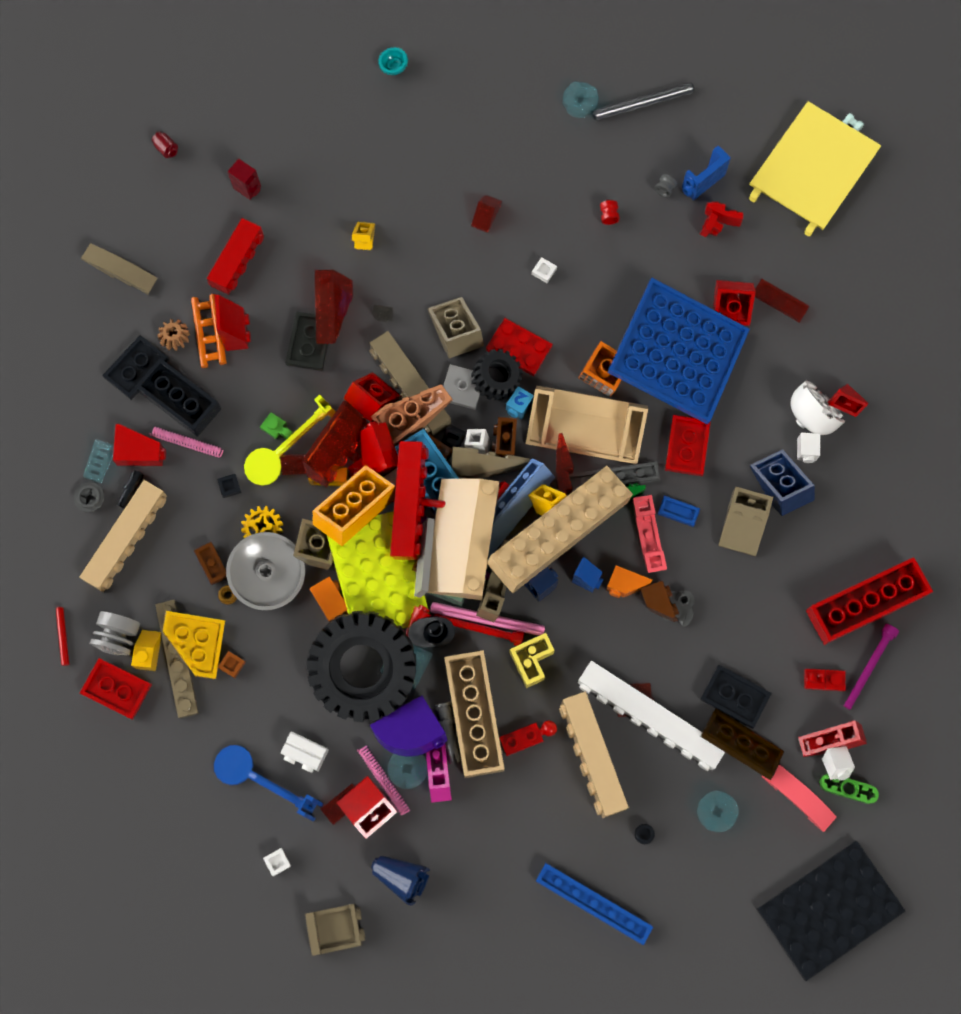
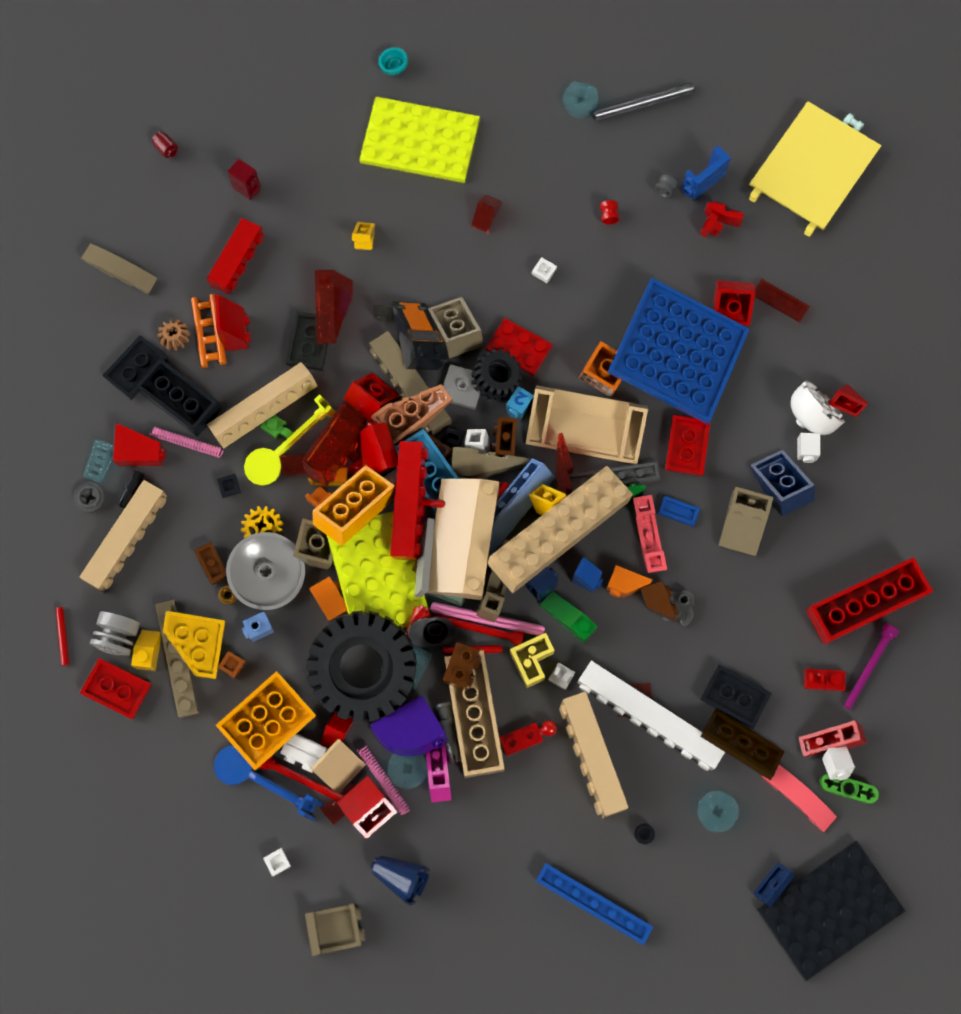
none -> tan brick [207,362,318,449]
none -> light orange slope [216,671,316,771]
none -> medium blue brick [242,612,274,642]
none -> red piece [260,756,344,802]
none -> orange panel [305,487,331,508]
none -> tan tile [310,739,366,793]
none -> red slope [320,712,353,749]
none -> neon yellow plate [359,97,480,183]
none -> black slope [391,301,449,370]
none -> reddish brown brick [443,642,482,691]
none -> red bar [443,645,502,655]
none -> green slope [539,591,597,644]
none -> white tile [548,662,575,690]
none -> dark blue plate [753,862,795,907]

